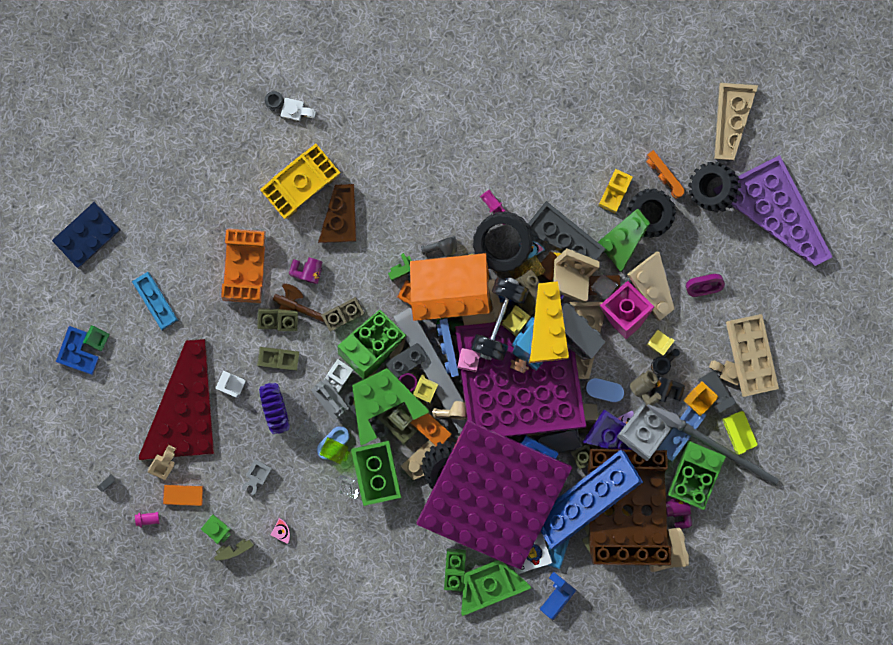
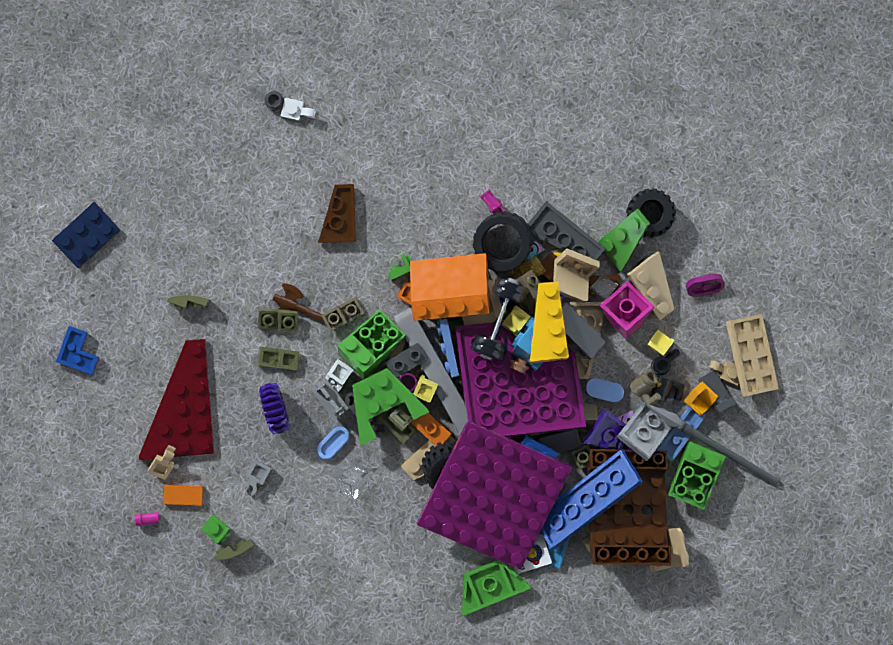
green plate [83,325,110,351] -> none
dark grey tile [97,474,115,492] -> none
dark azure tile [132,272,179,330] -> none
white panel [216,371,246,398] -> none
orange plate [221,228,266,303] -> none
yellow plate [260,144,340,219] -> none
tile [271,518,290,544] -> none
magenta piece [289,257,323,284] -> none
clear neon green bracket [319,437,350,464] -> none
bright green slope [351,441,402,506] -> none
dark grey bar [421,236,457,256] -> none
tan bar [432,401,467,420] -> none
bright green slope [444,548,466,591] -> none
bright pink plate [457,348,480,372] -> none
blue bracket [540,572,577,620] -> none
yellow slope [598,169,633,214] -> none
orange plate [646,150,684,199] -> none
magenta piece [666,498,692,529] -> none
black tyre [688,162,741,213] -> none
medium lavender wing [713,155,832,266] -> none
tan wing [714,83,758,161] -> none
neon yellow panel [722,411,758,455] -> none
none -> olive slope [167,295,210,311]

